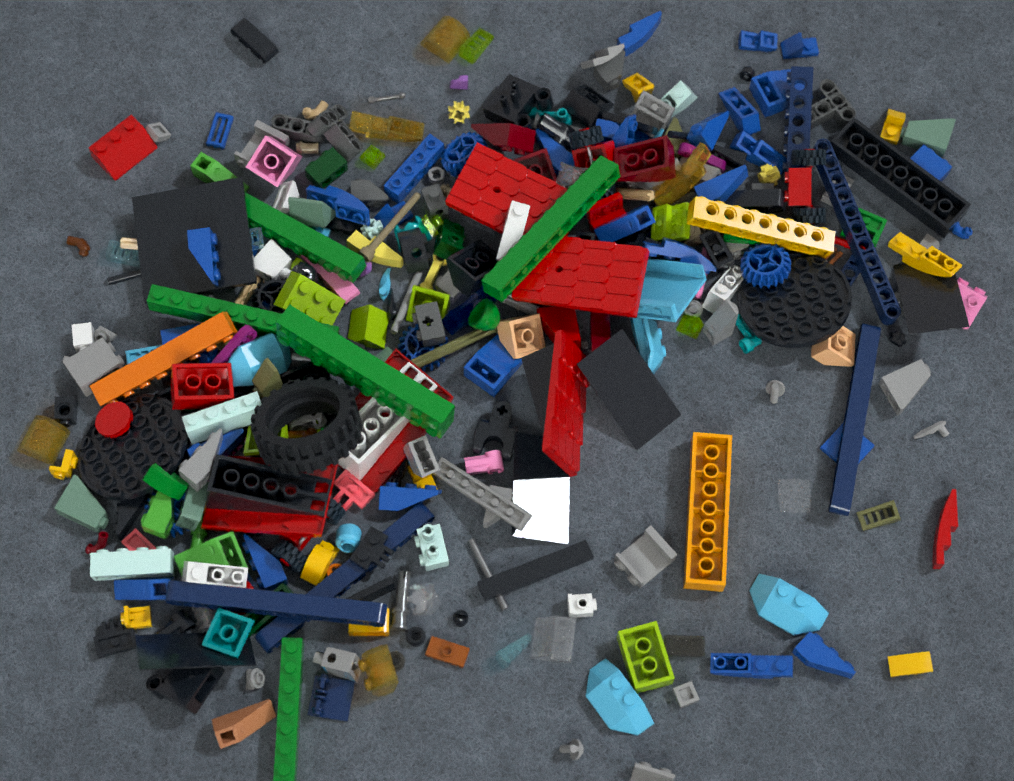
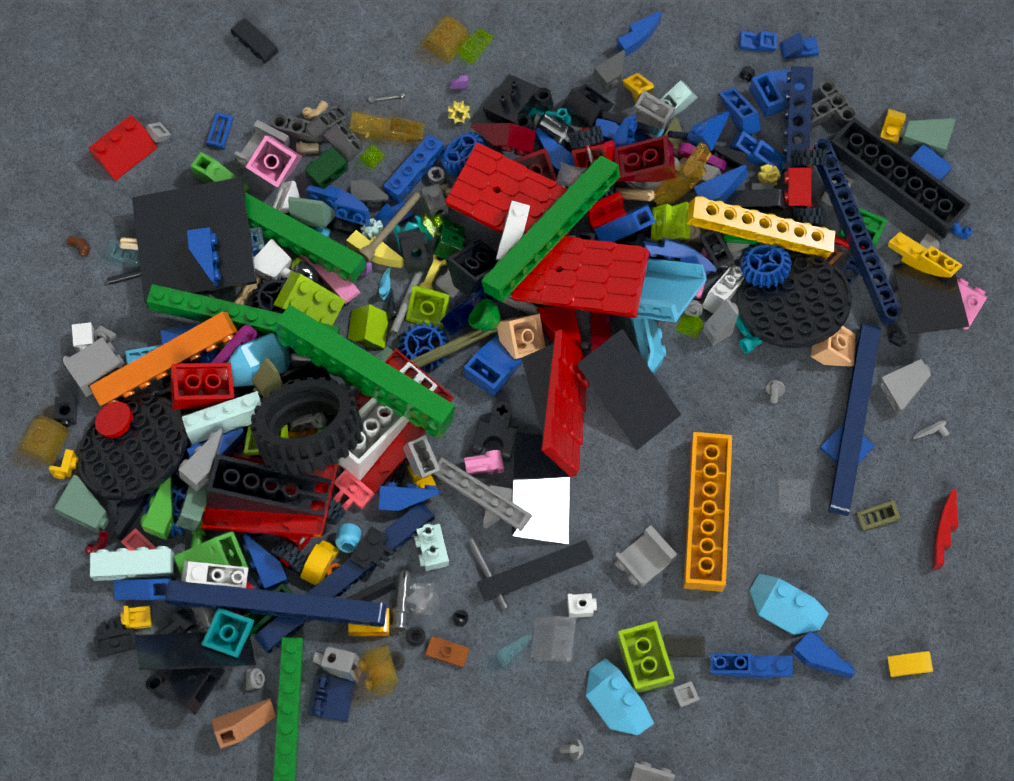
green slope [142,463,190,500] -> none
dark grey brick [412,301,446,348] -> none
light grey slope [581,44,625,70] -> none

